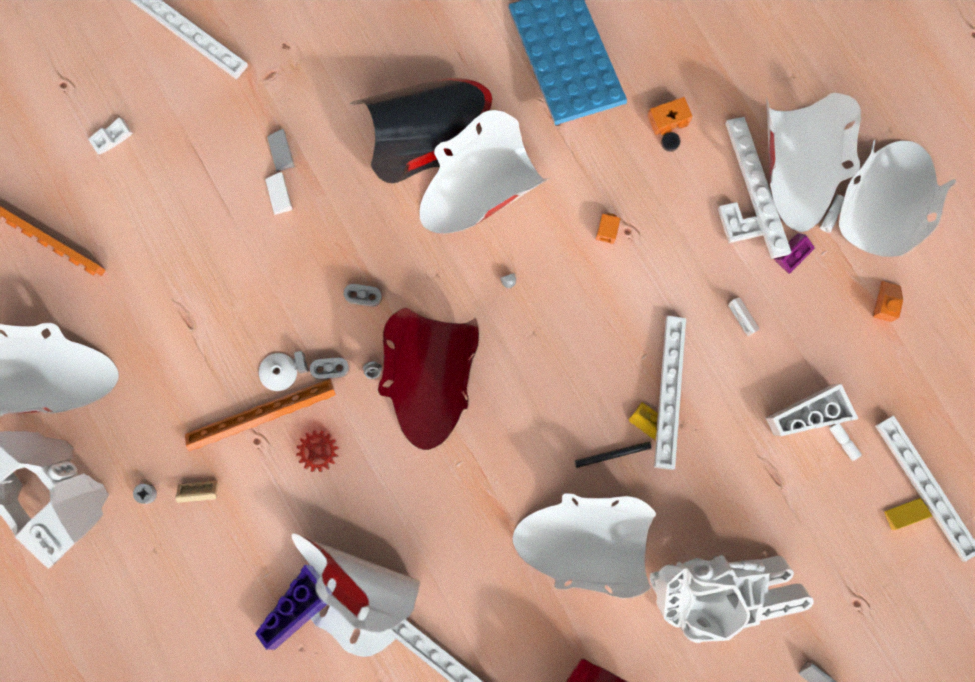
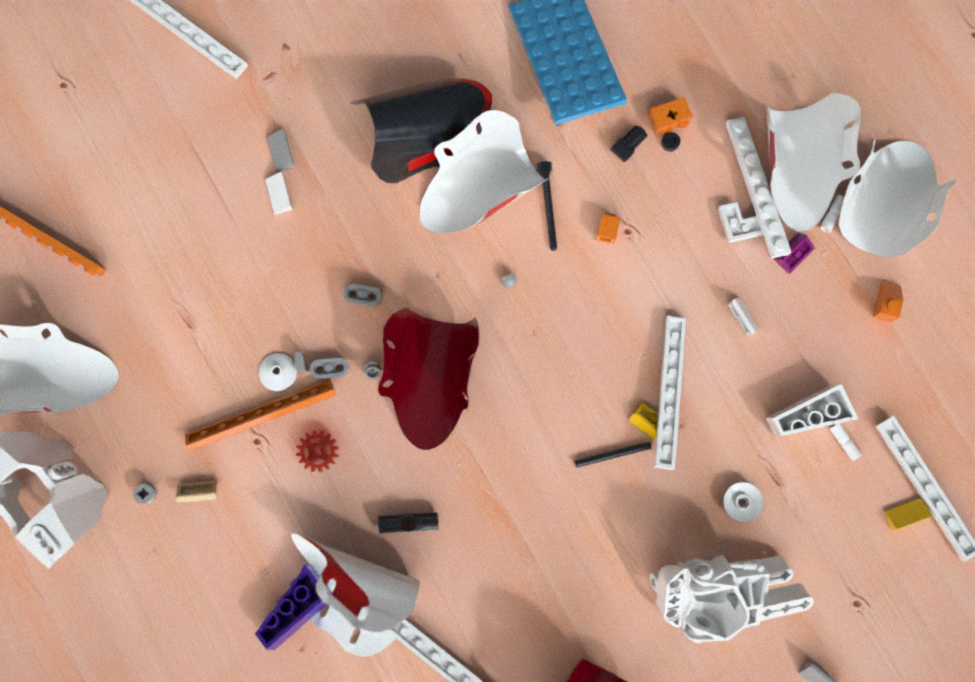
white slope [88,118,133,154] -> none
white piece [513,493,656,598] -> none
none -> black piece [378,512,439,534]
none -> black piece [537,161,557,251]
none -> black piece [610,125,648,162]
none -> white dish [723,482,763,522]

